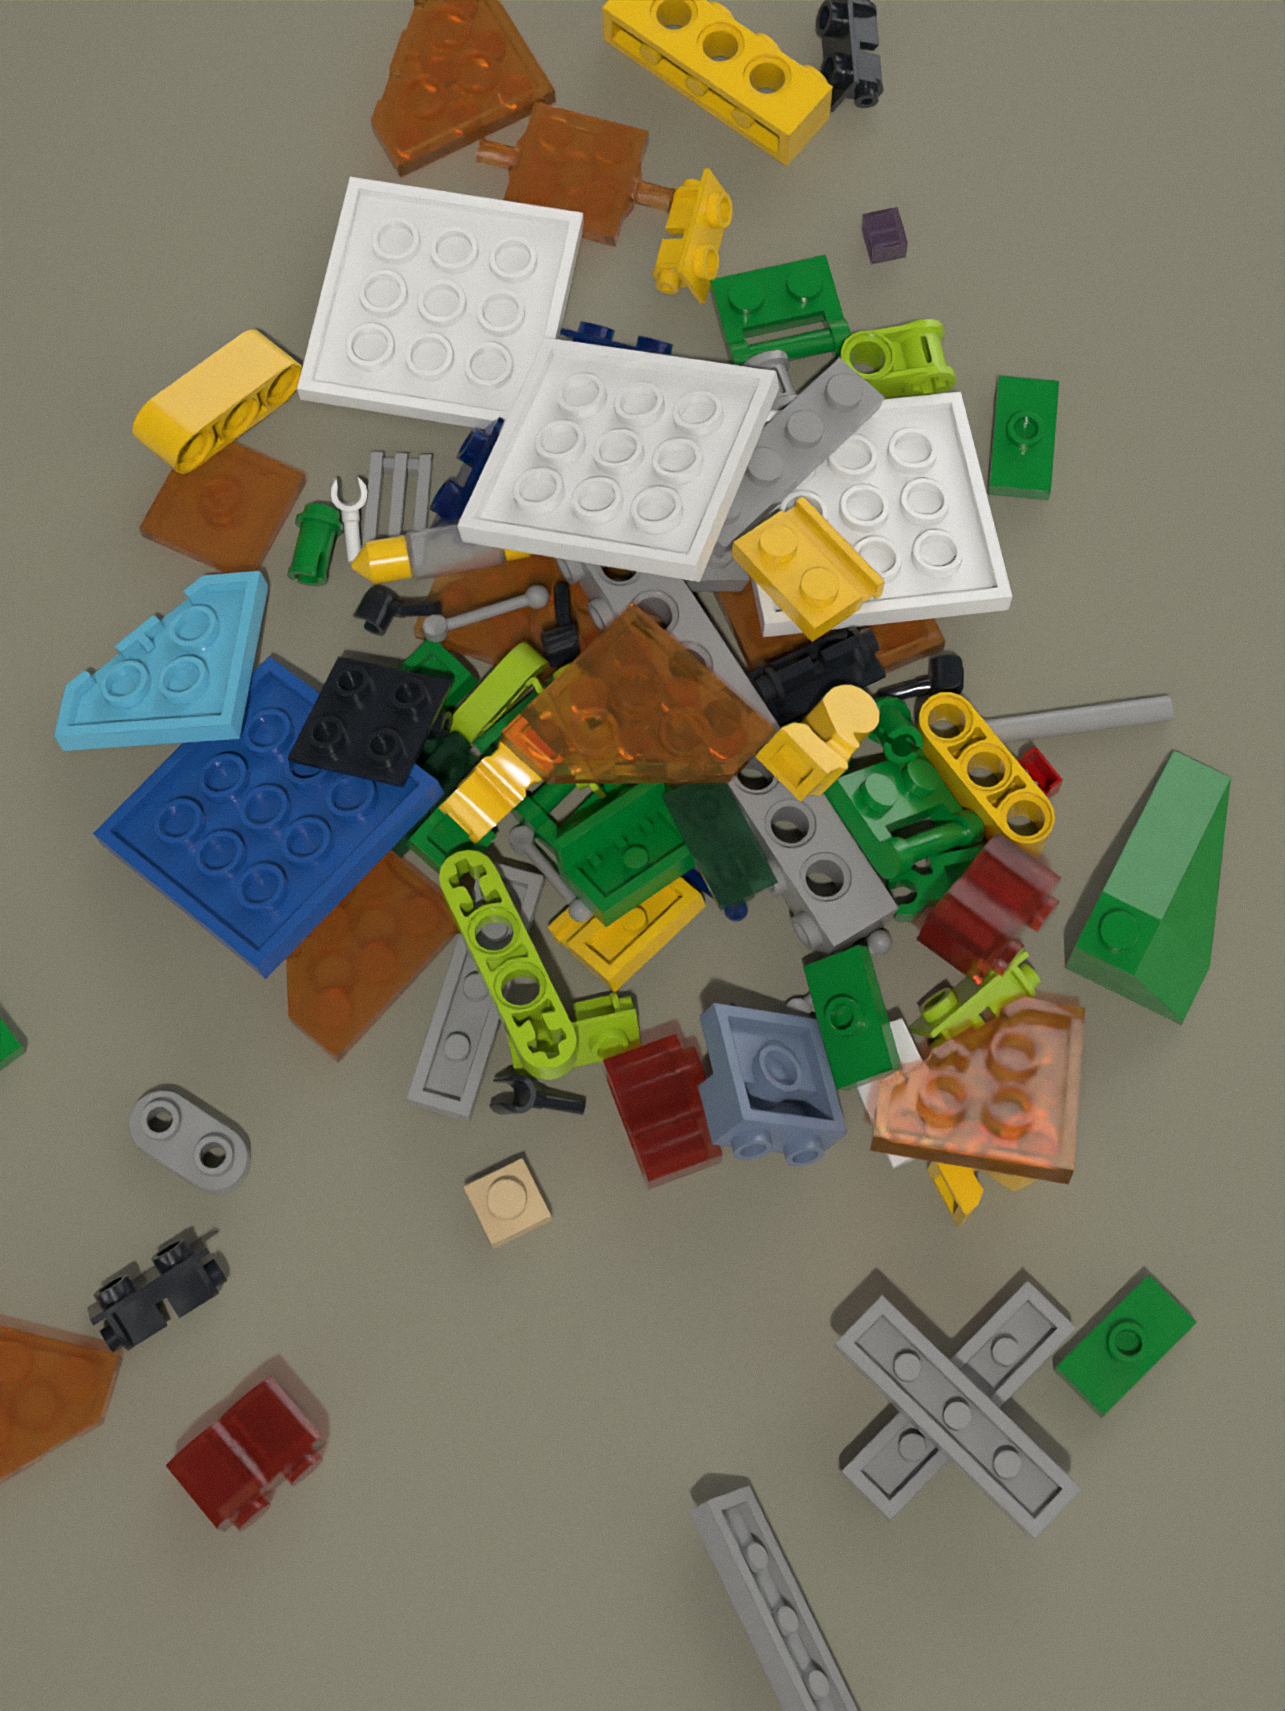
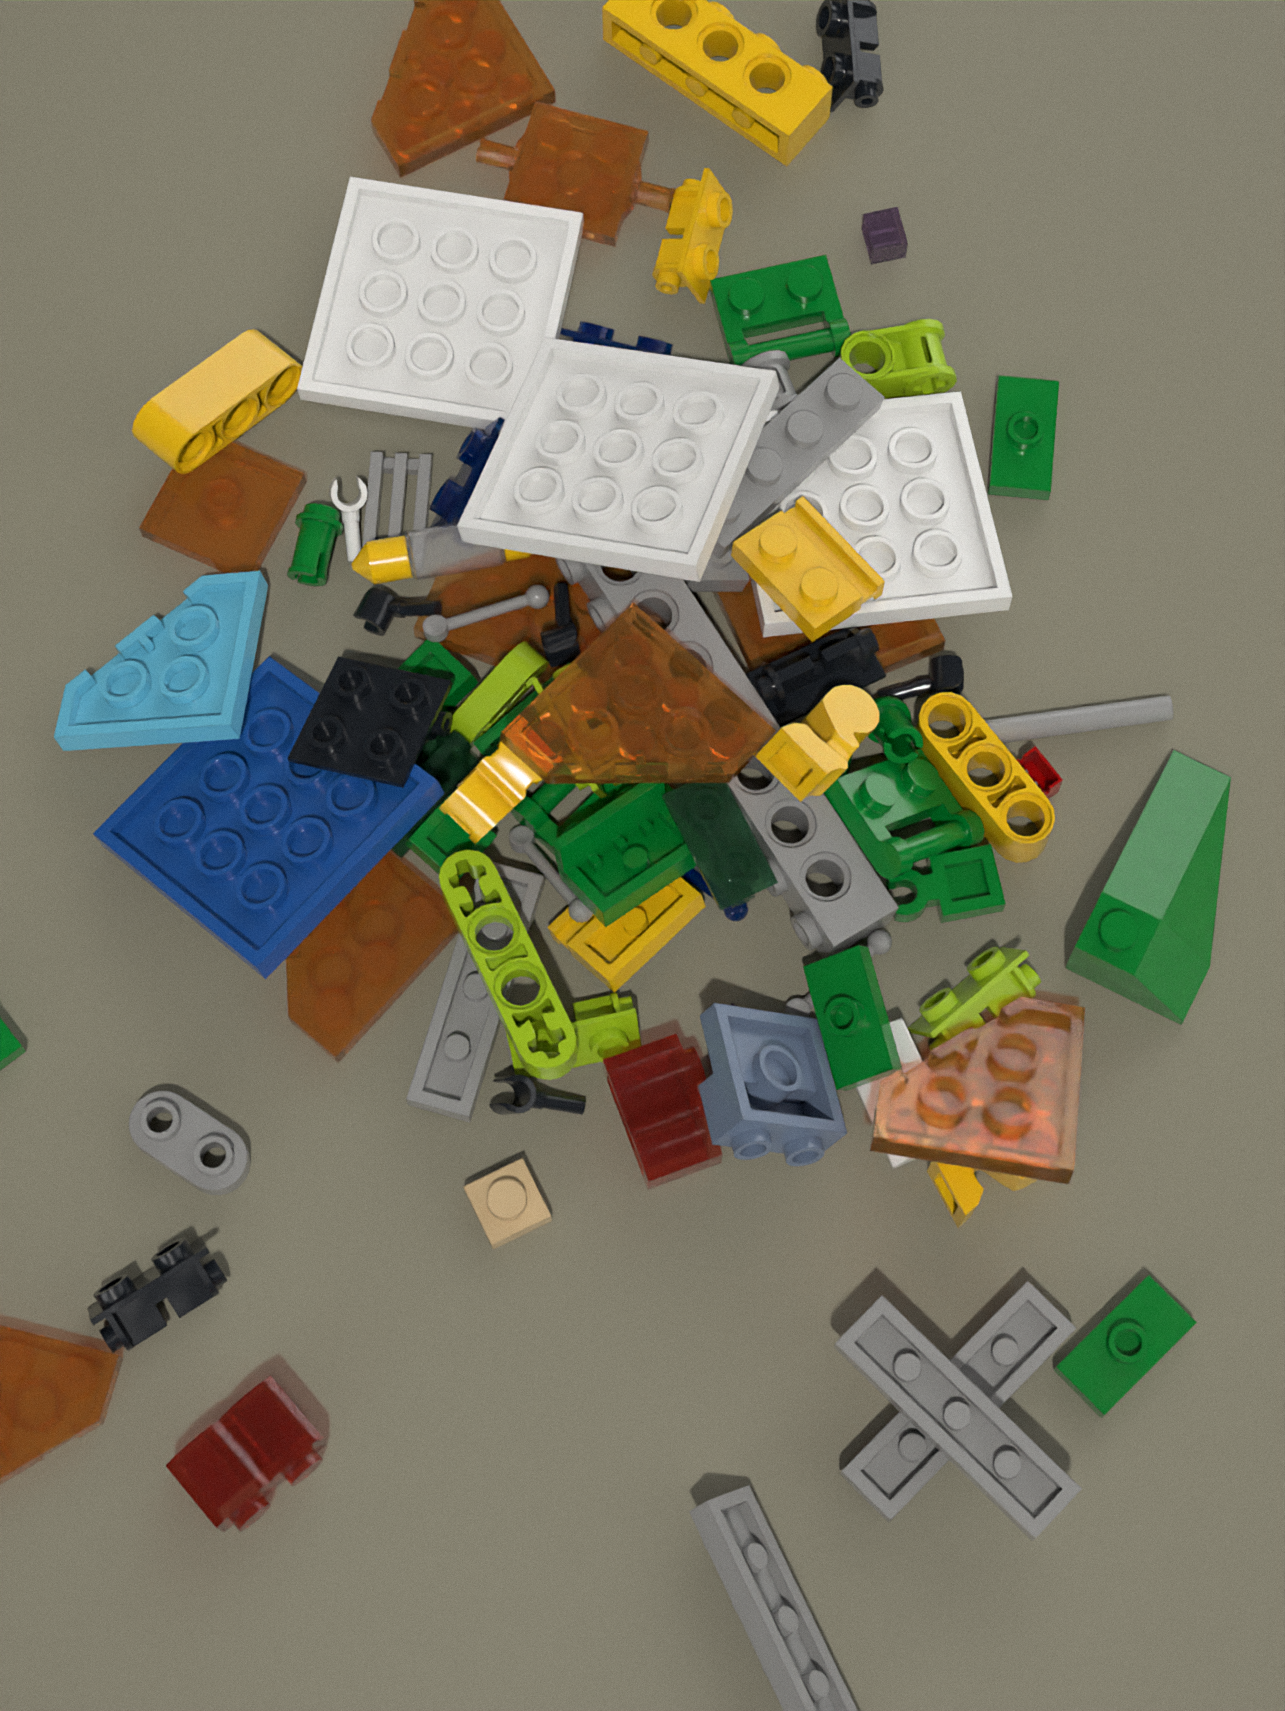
clear red brick [916,832,1062,986] -> none

